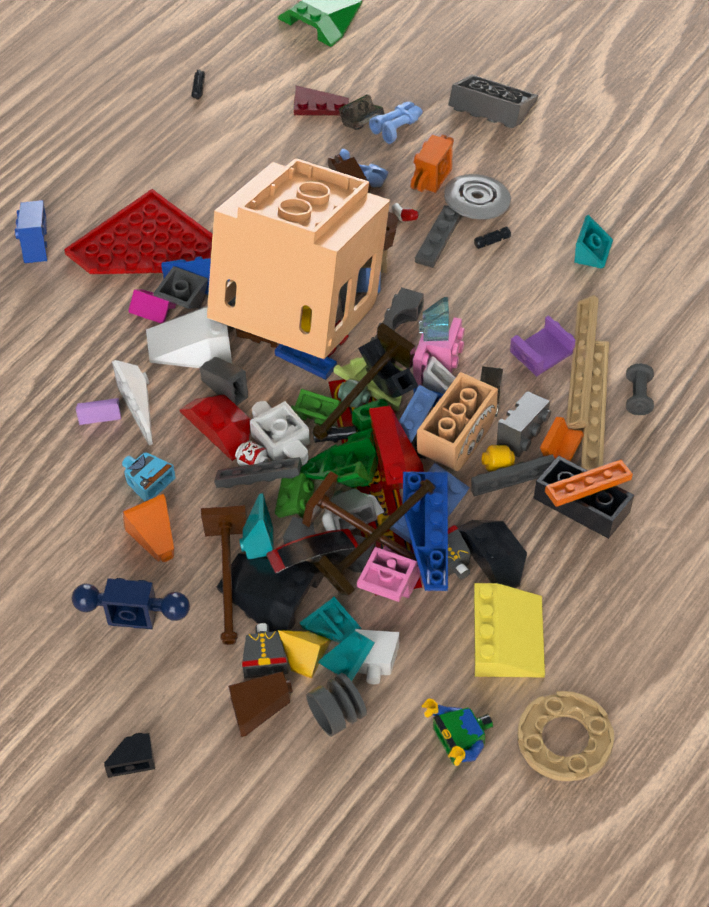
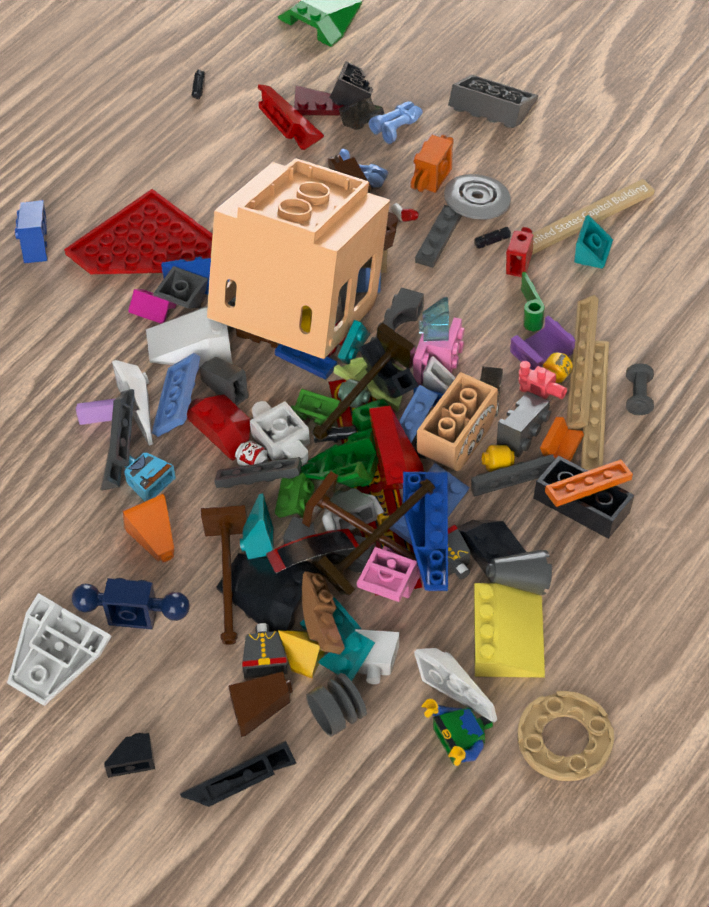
none -> white wedge [7,593,112,706]
none -> dark grey wedge [100,389,135,491]
none -> medium blue plate [152,353,200,437]
none -> black wedge [180,741,296,807]
none -> red wedge [258,84,324,150]
none -> medium nougat slope [302,571,345,654]
none -> black wedge [329,61,373,106]
none -> teal wing [337,320,371,364]
none -> white wedge [414,648,497,723]
none -> dark grey cone [486,550,552,595]
none -> red torso [506,227,534,277]
none -> coral piece [518,361,567,399]
none -> green door [521,272,545,332]
none -> tan tile [532,179,655,255]
none -> yellow head [542,352,573,383]

